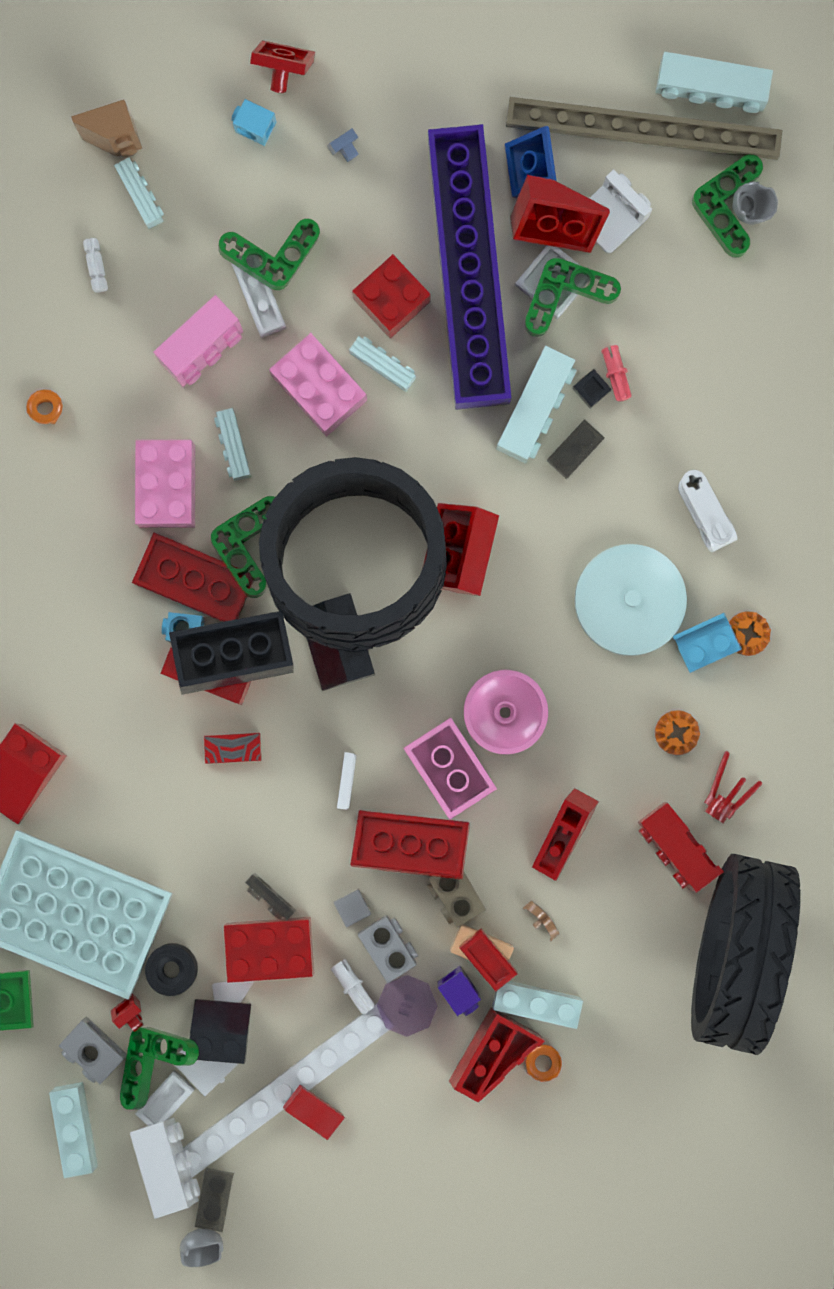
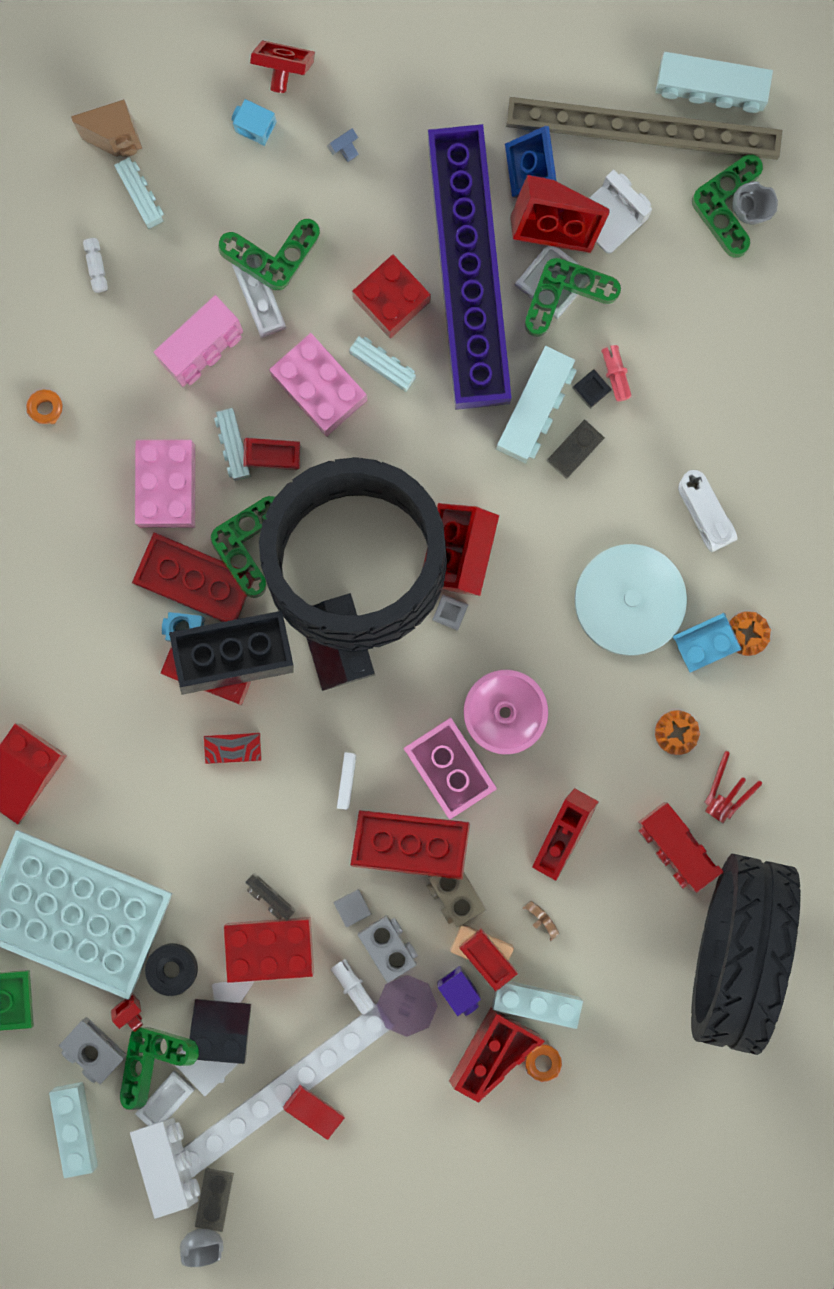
none -> red tile [243,438,300,470]
none -> light grey tile [432,594,468,631]

